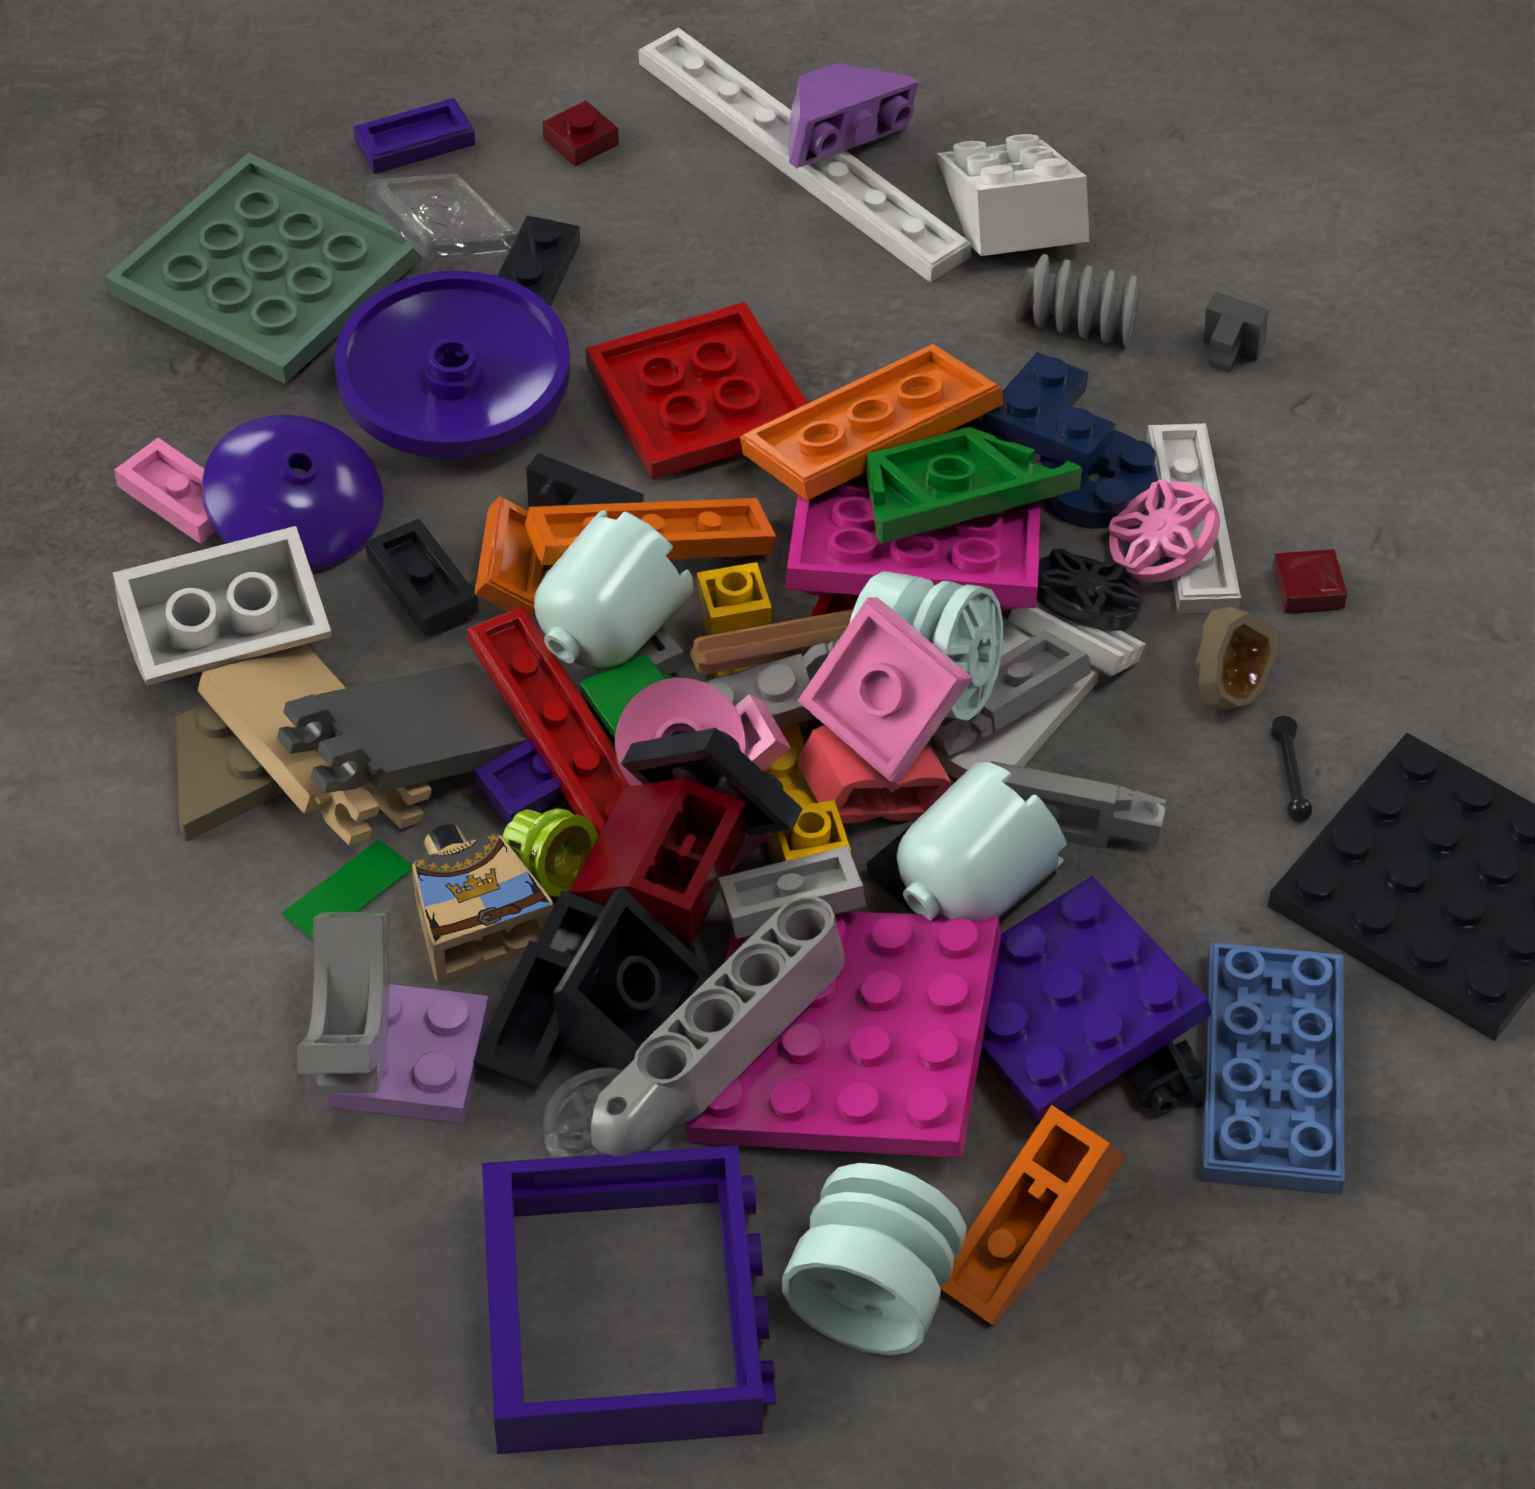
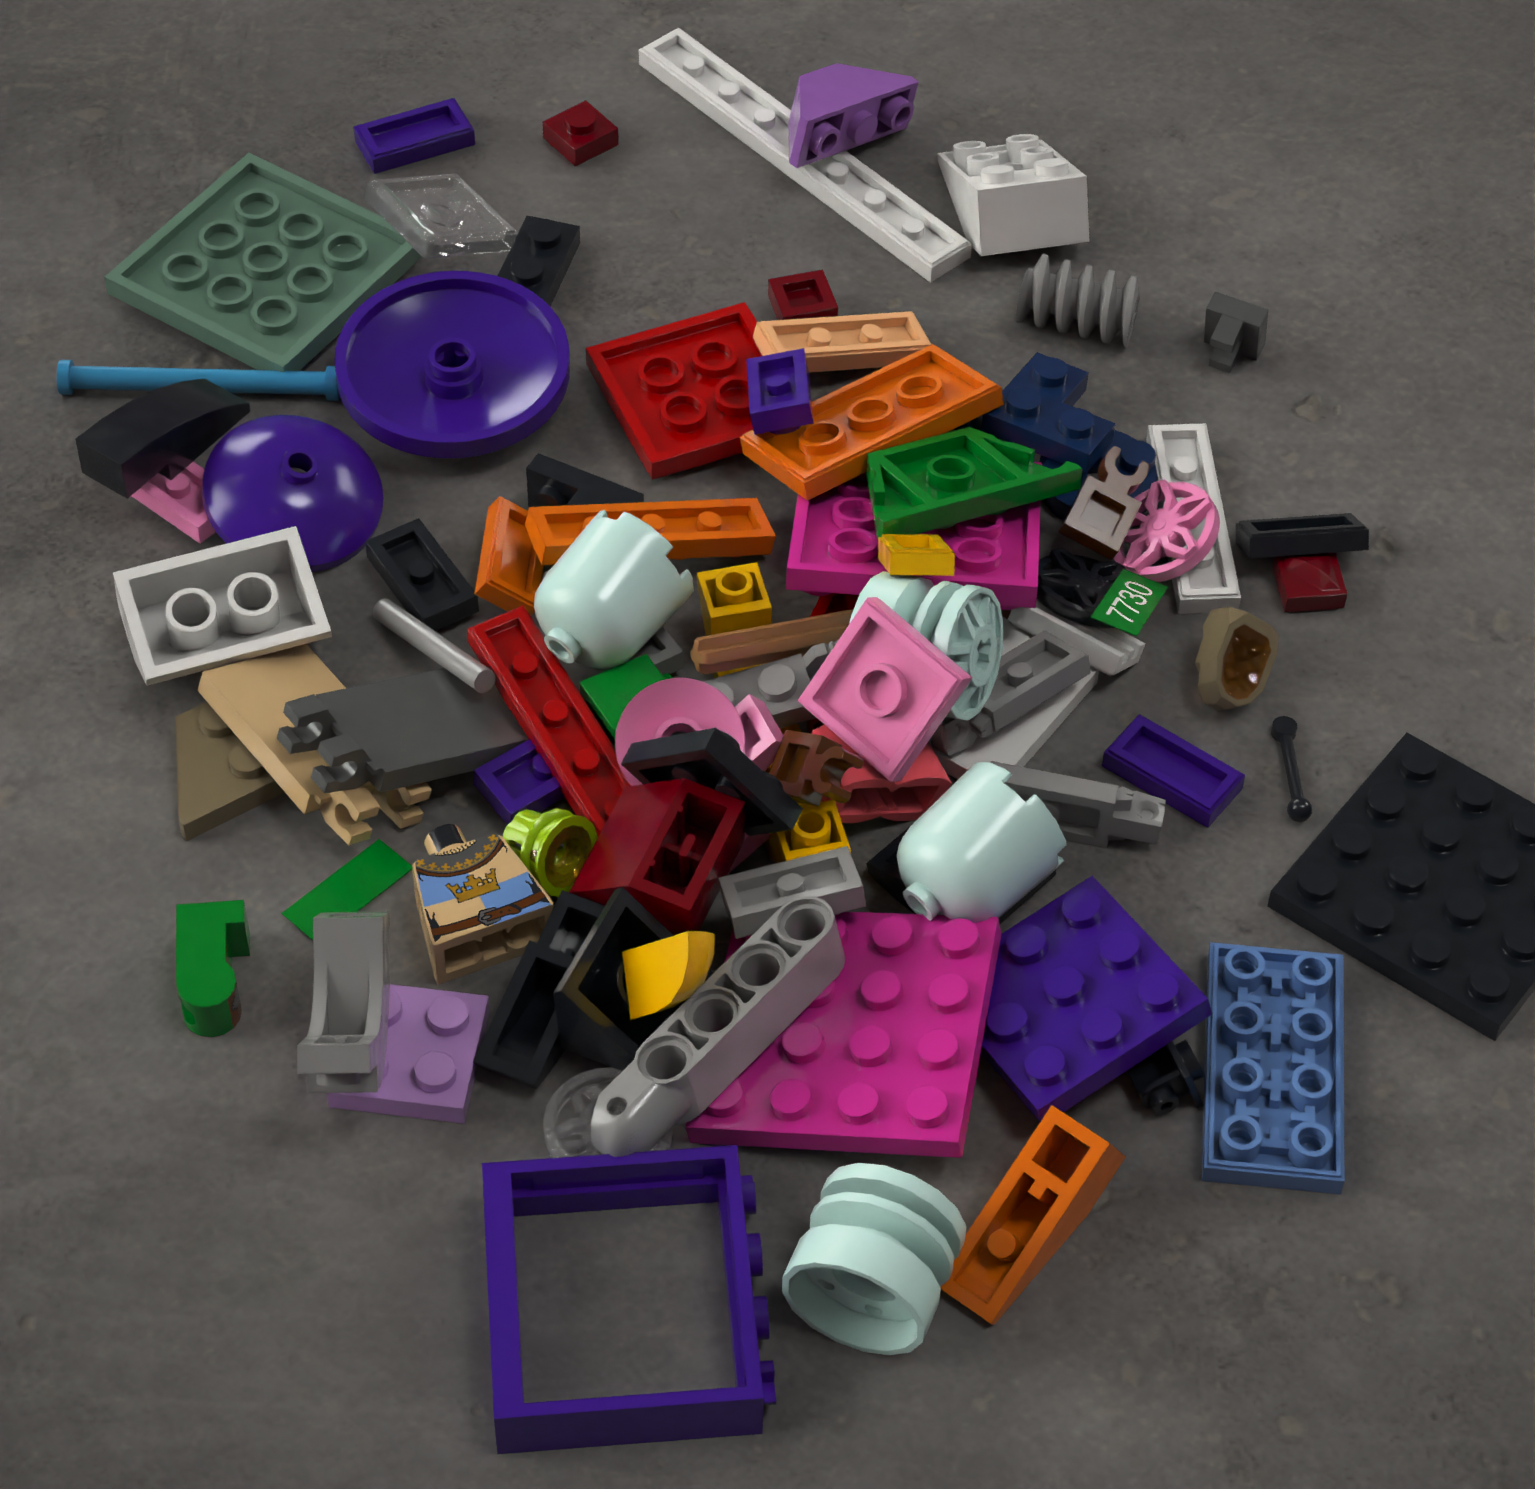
none -> dark azure bar [57,360,340,401]
none -> black slope [75,378,250,499]
none -> green leg [176,900,250,1037]
none -> light grey bar [373,598,496,693]
none -> yellow brick [622,931,715,1020]
none -> dark purple plate [746,348,814,435]
none -> light nougat tile [753,311,931,373]
none -> dark red plate [768,269,838,320]
none -> reddish brown plate [769,730,864,807]
none -> yellow tile [878,534,955,576]
none -> plate [1059,446,1149,560]
none -> green sticker [1090,569,1168,636]
none -> dark purple tile [1102,714,1245,828]
none -> black tile [1236,513,1369,558]

